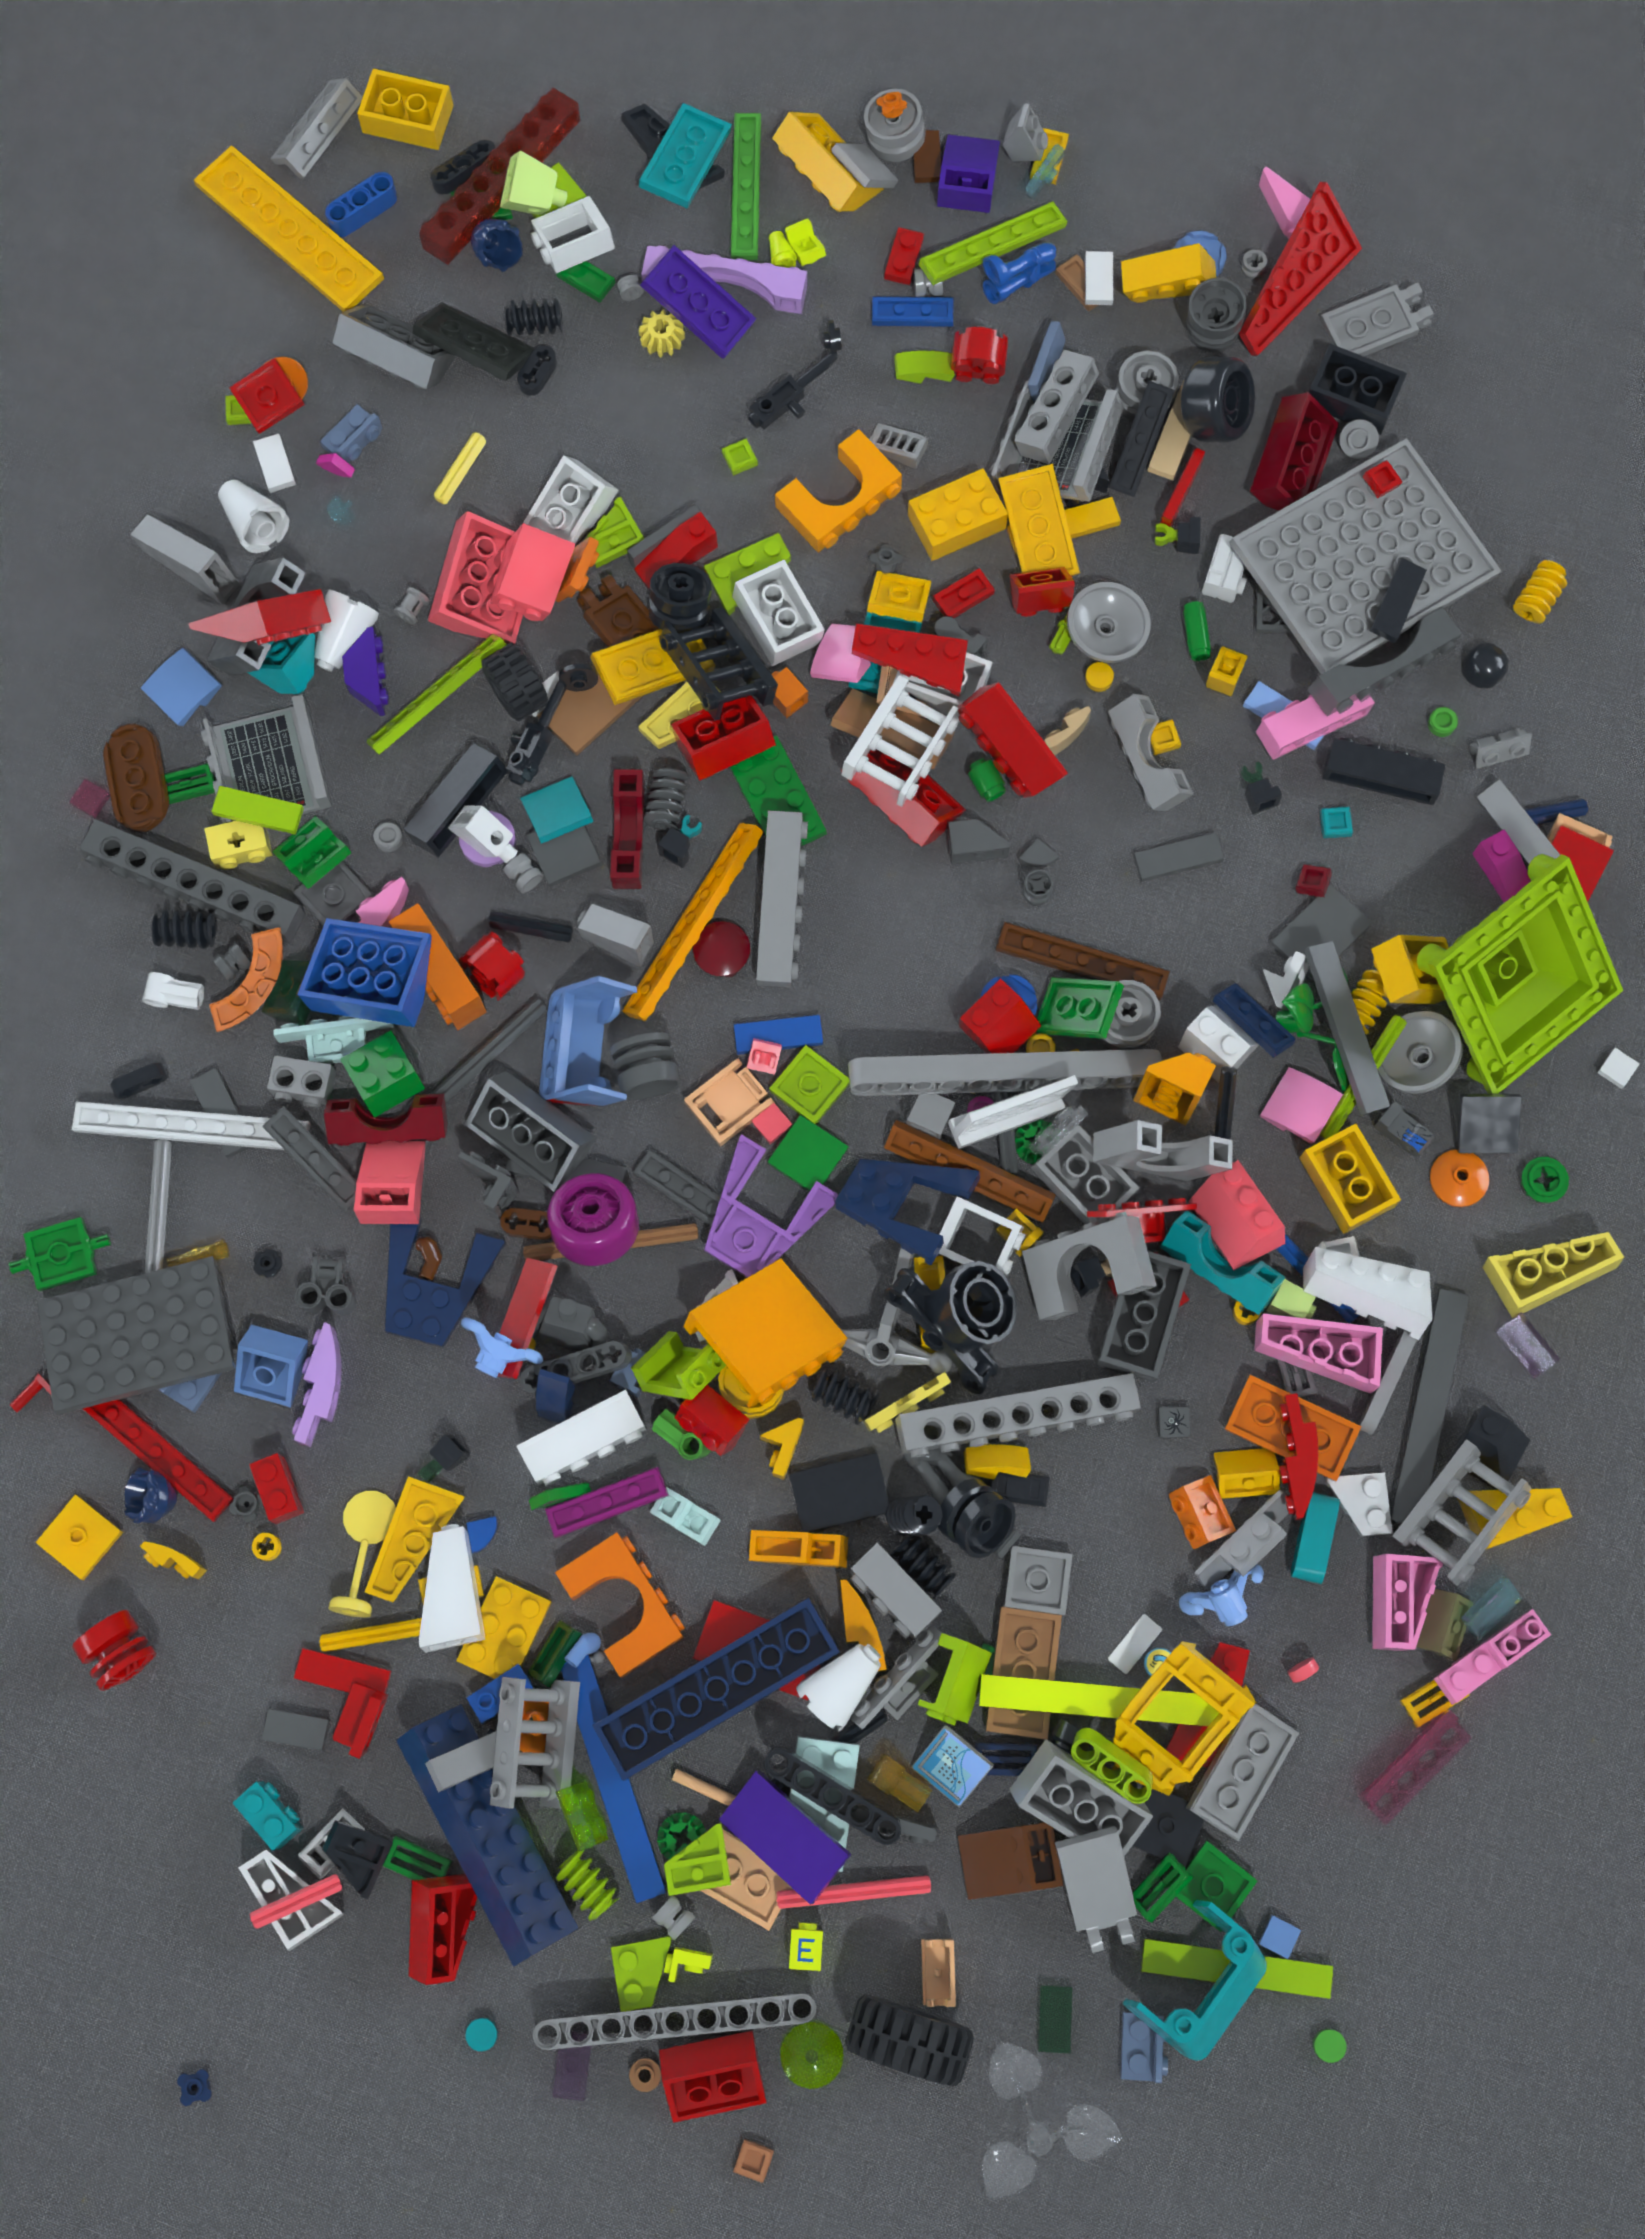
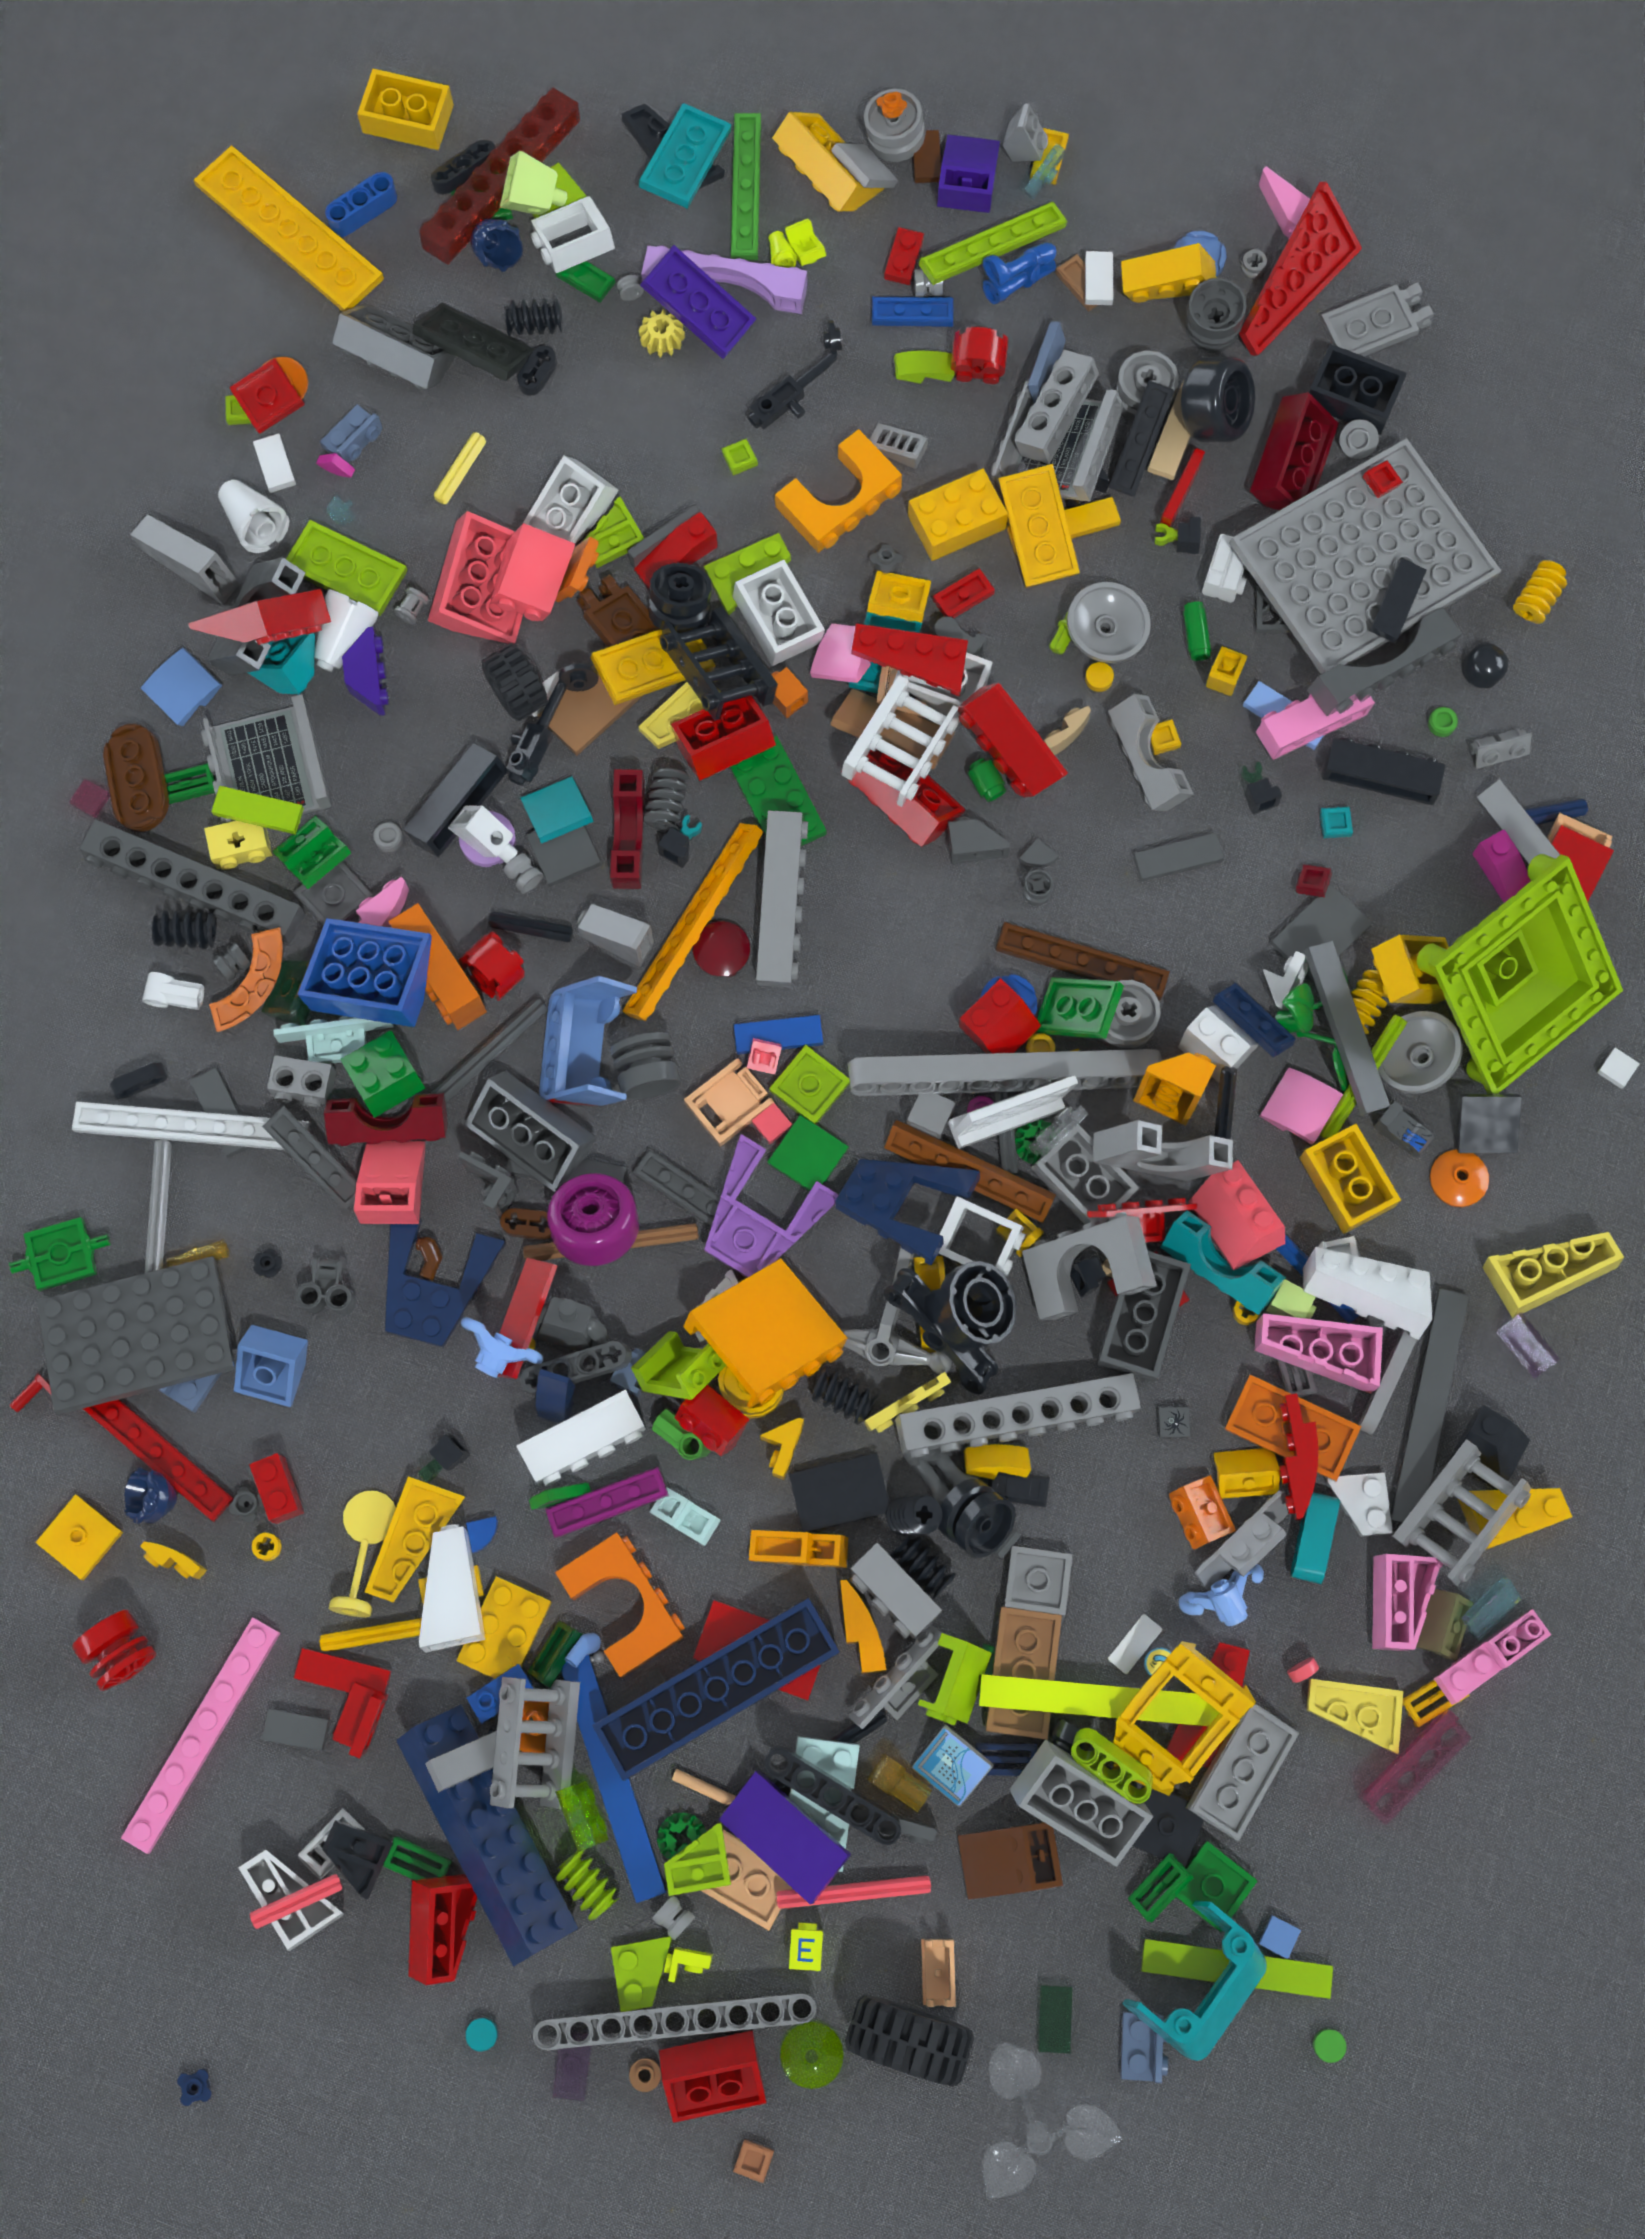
teal brick [233,1781,303,1851] -> none
light grey fence [270,78,363,178] -> none
lavender slope [292,1323,342,1447] -> none
lime tile [366,634,507,755] -> none
white cone [796,1644,881,1731] -> none
red slope [1010,567,1075,617] -> none
light grey tile [1054,1826,1137,1953] -> none
green gear [1521,1157,1569,1204] -> none
none -> bright pink plate [121,1617,281,1854]
none -> lime plate [286,520,408,616]
none -> light yellow wing [1306,1679,1403,1754]

